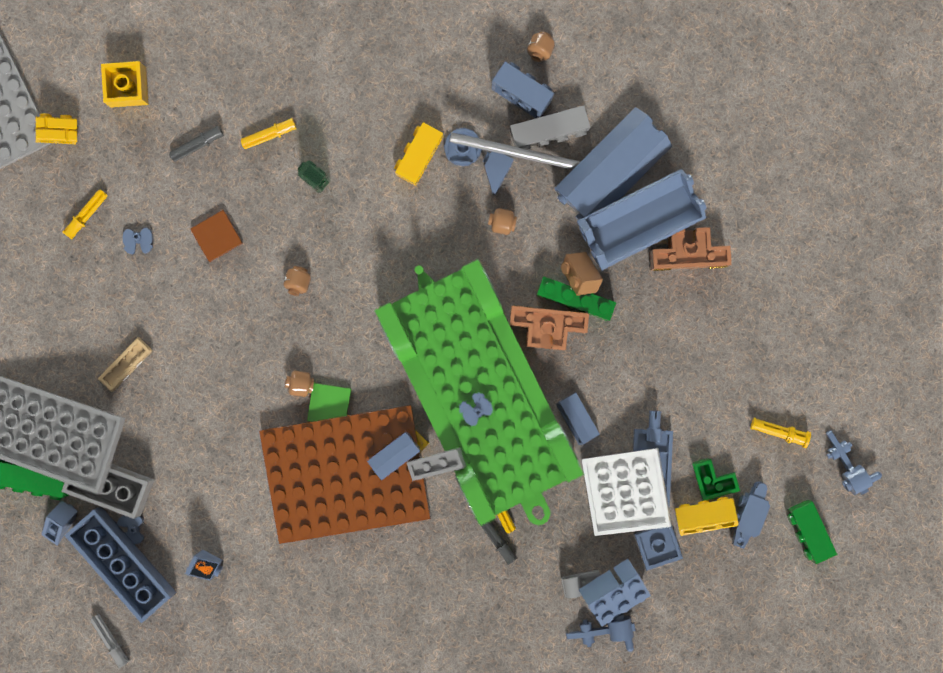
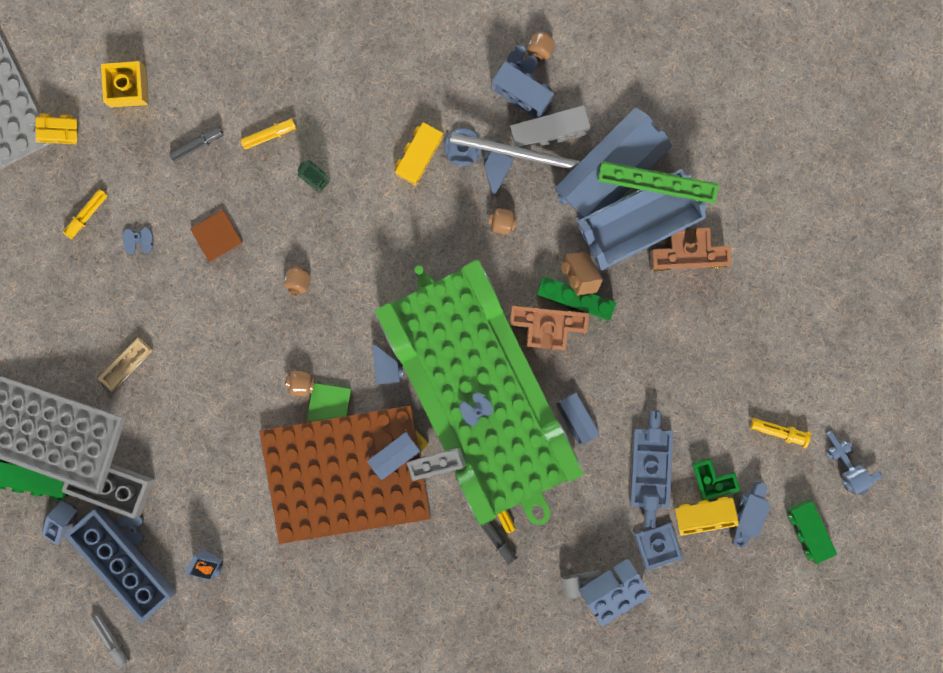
sand blue piece [566,614,636,652] -> none
white plate [582,448,672,536] -> none
none -> sand blue slope [372,345,404,384]
none -> sand blue piece [507,45,538,75]
none -> bright green tile [598,161,719,204]

